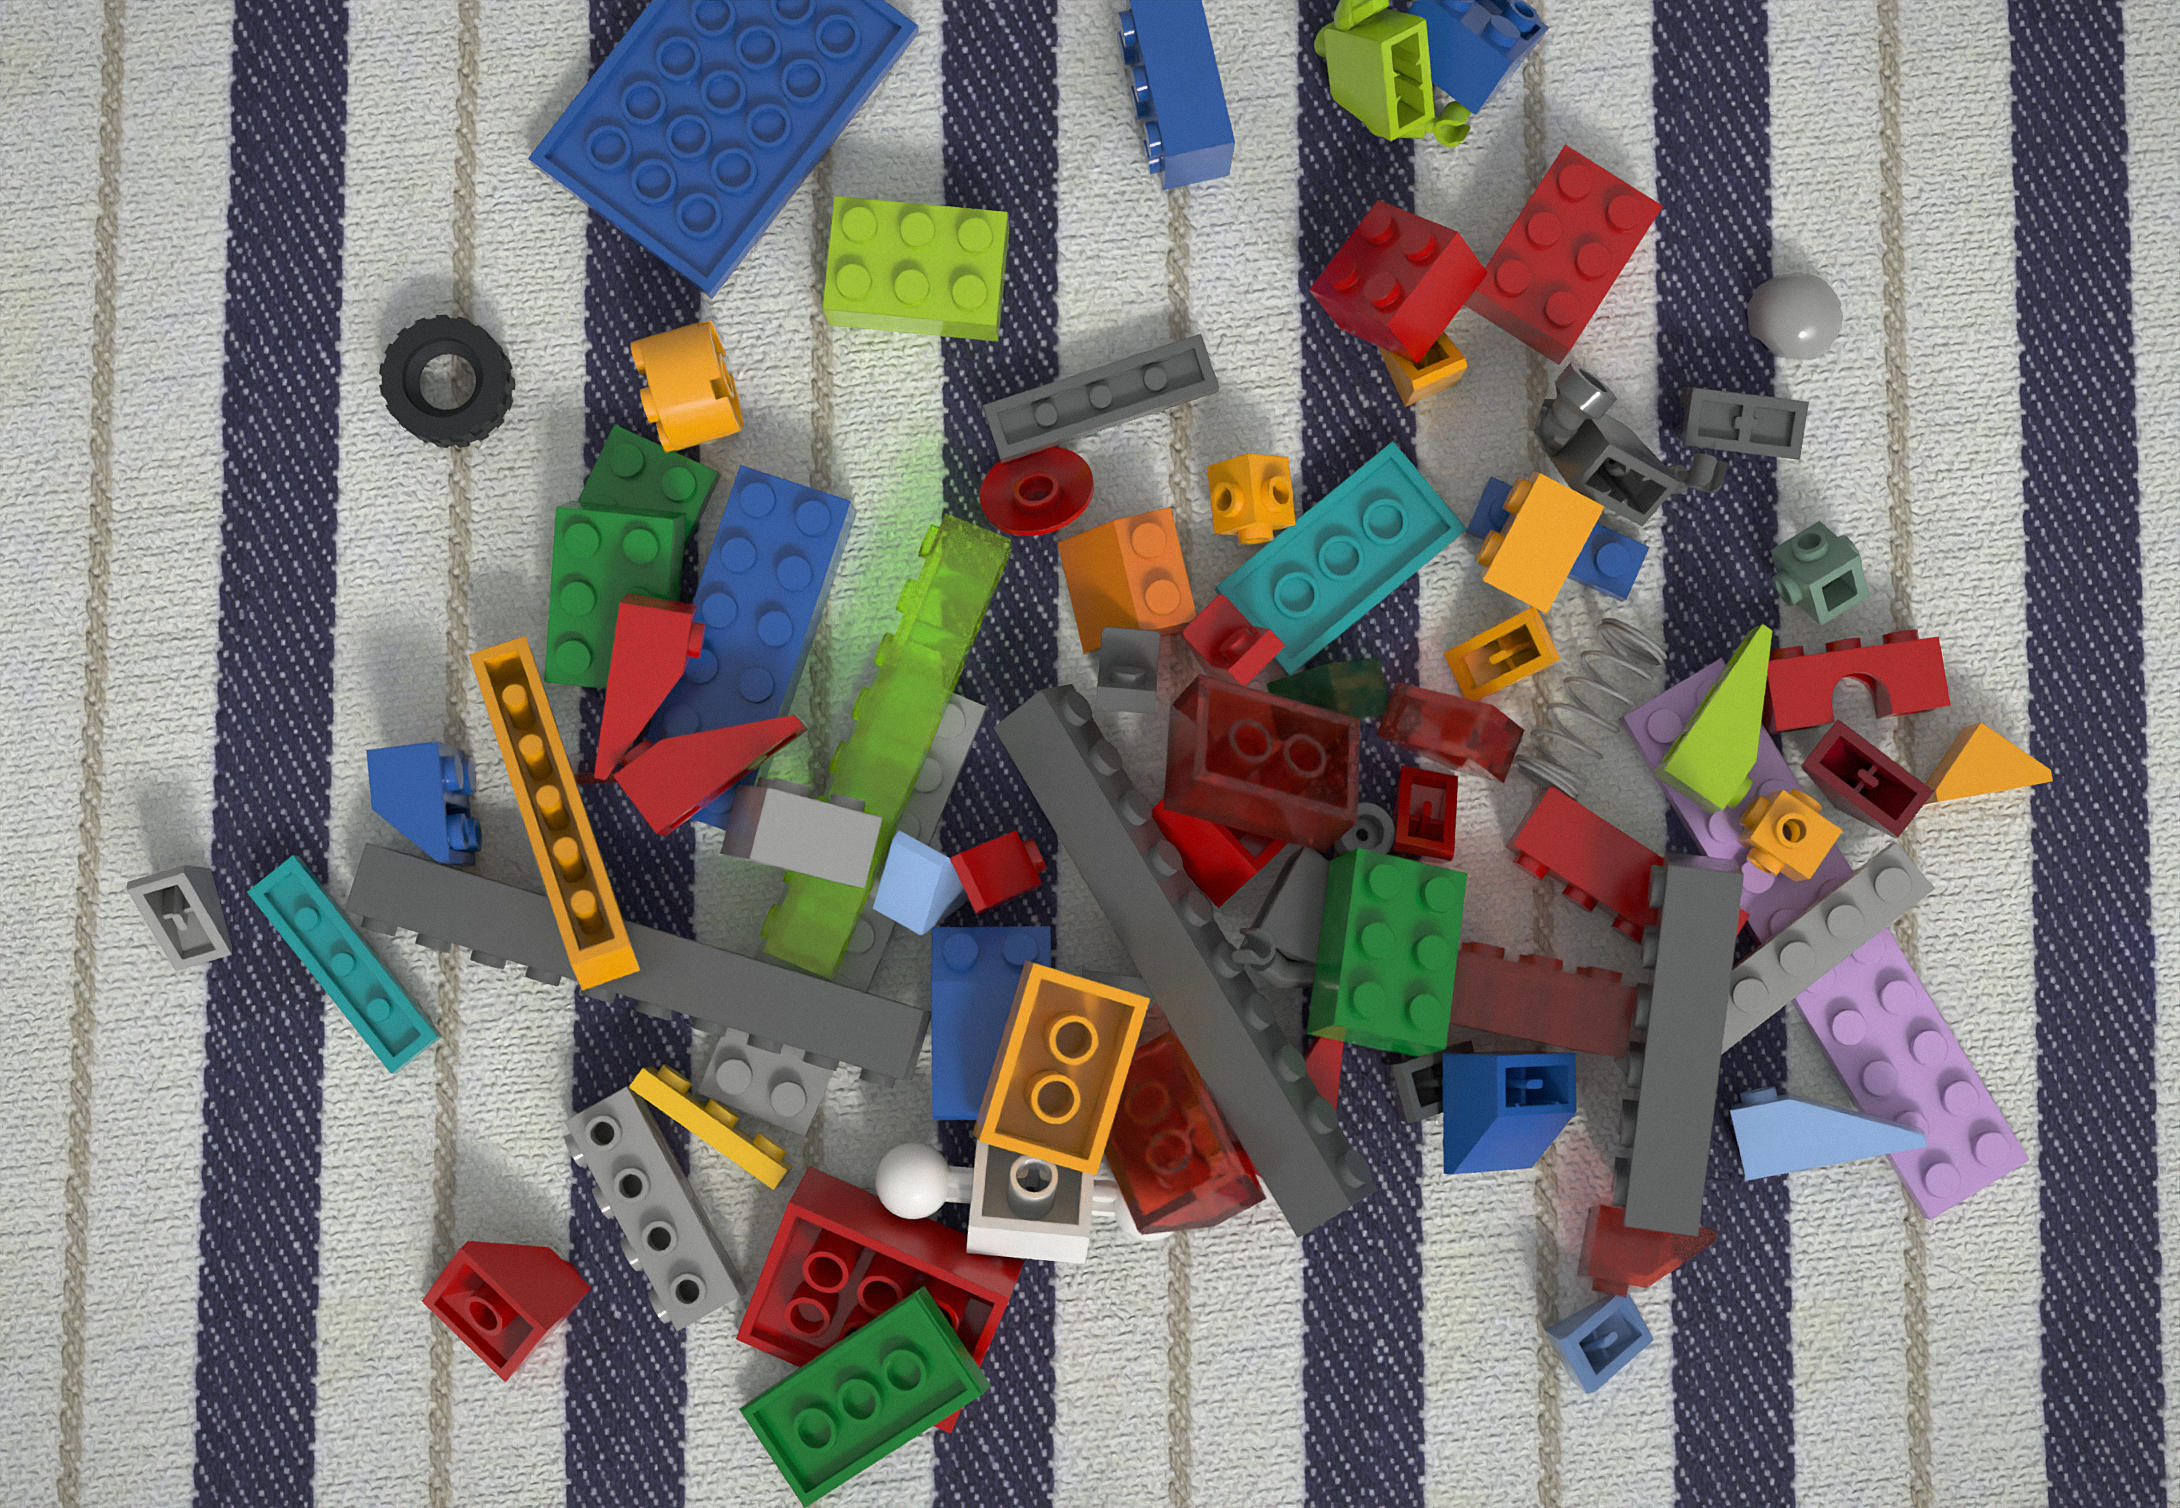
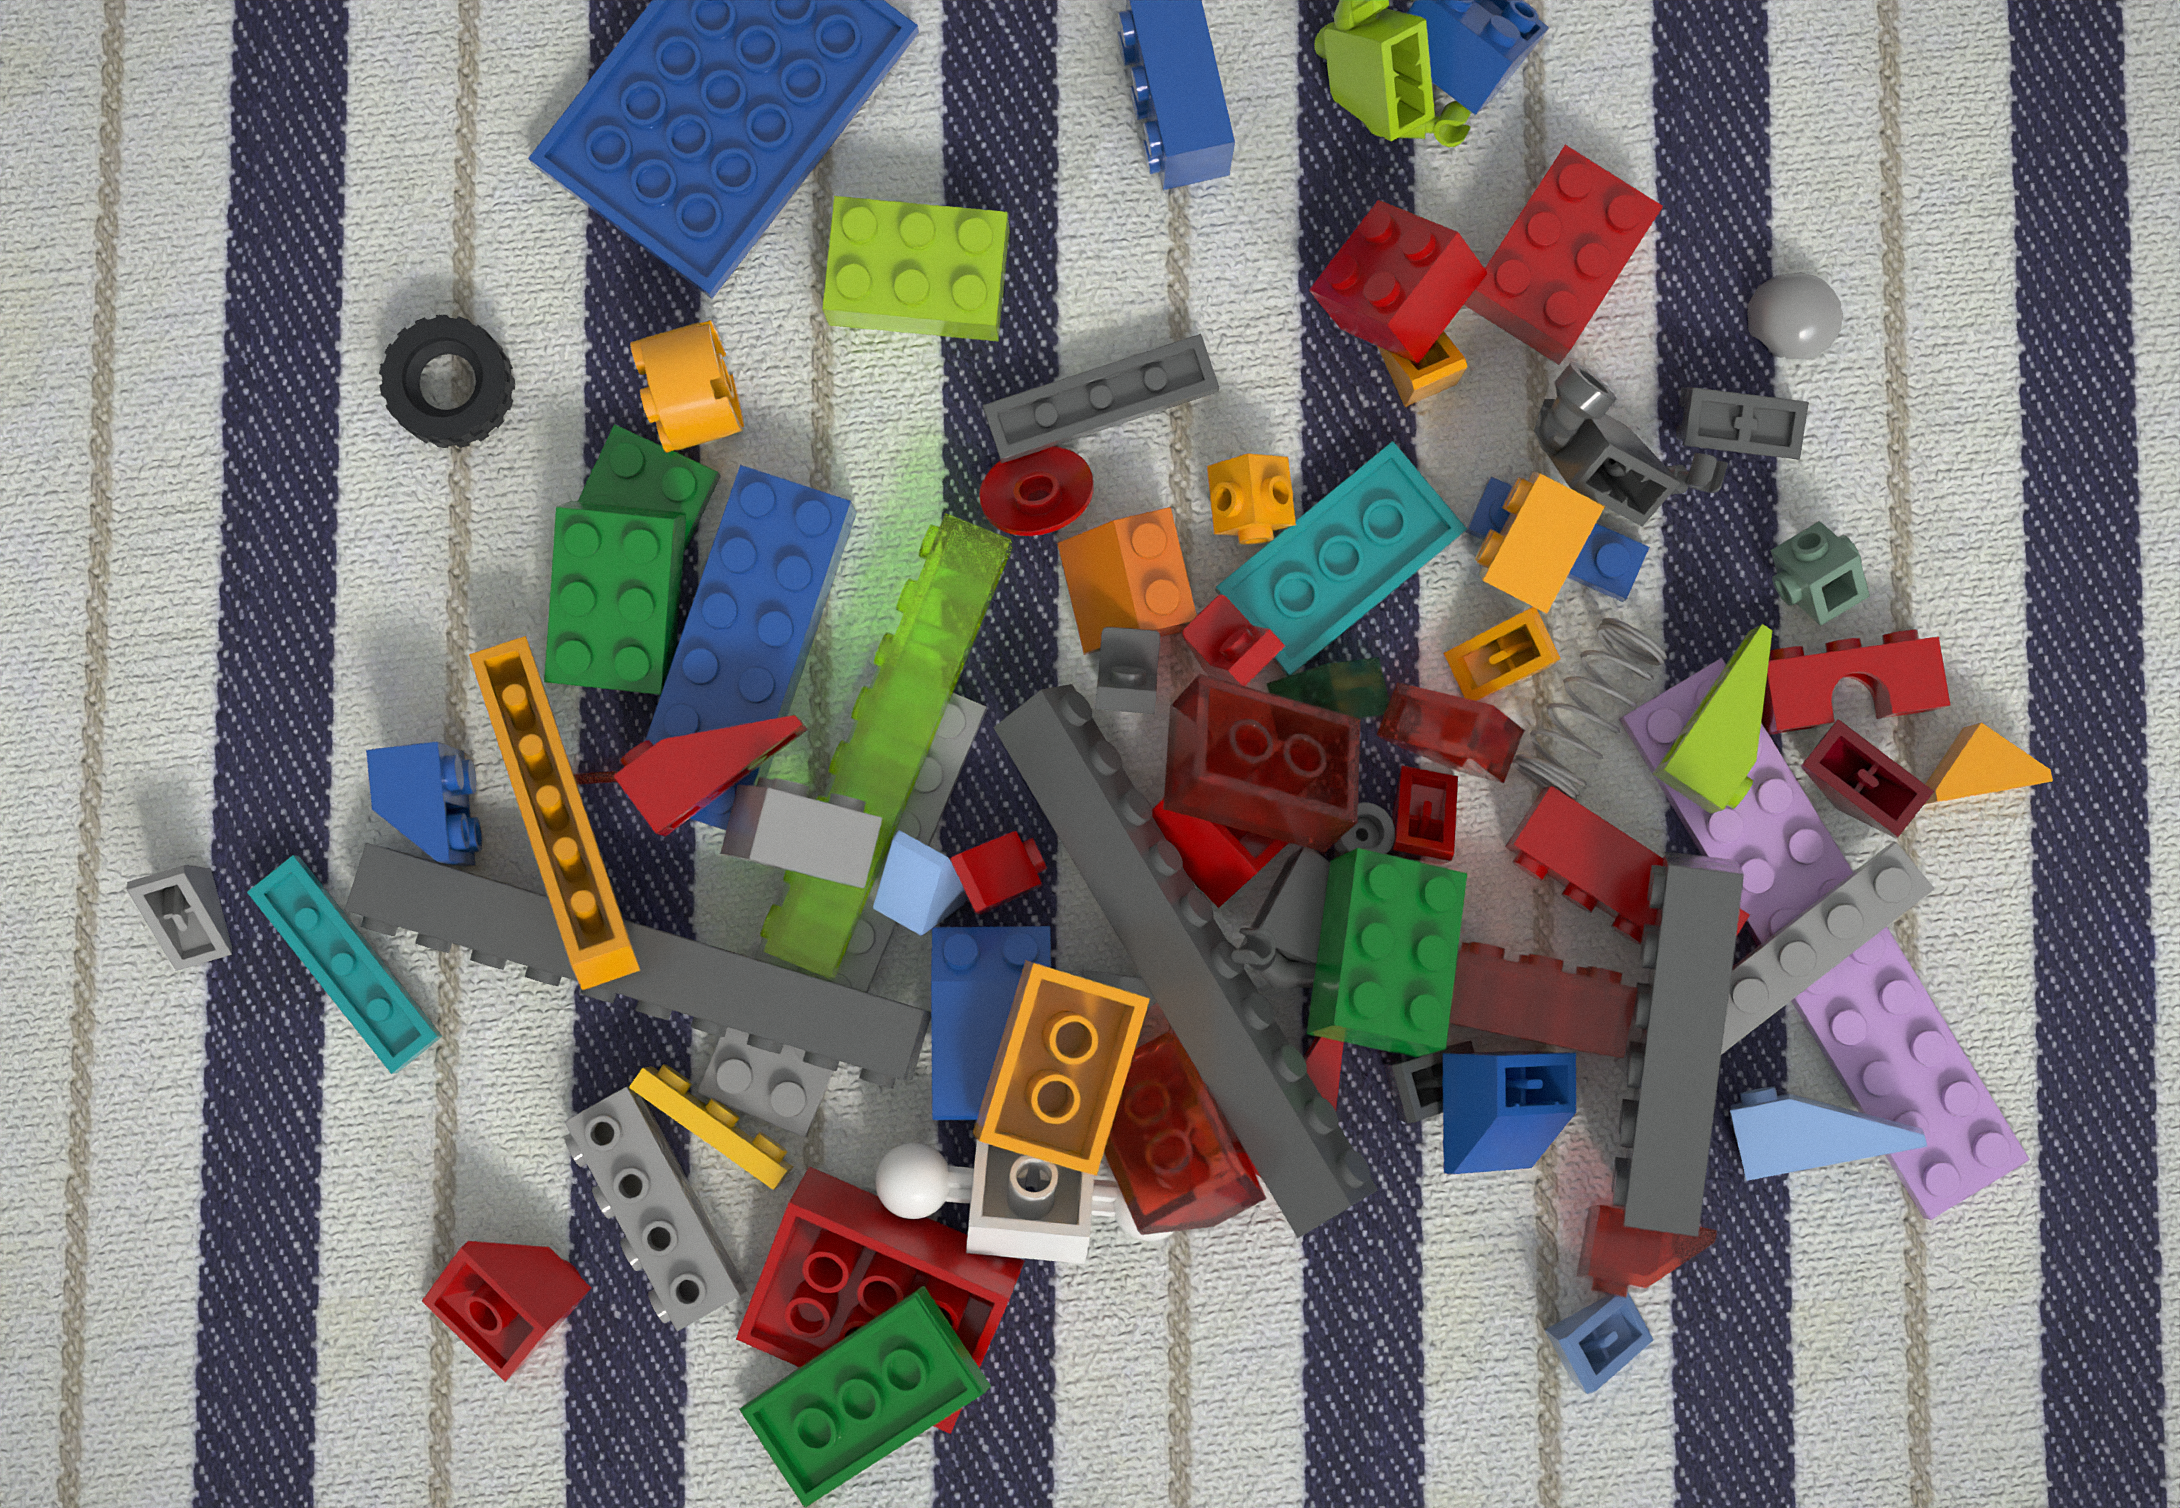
red slope [594,593,706,780] -> none
light orange brick [1736,788,1843,882] -> none

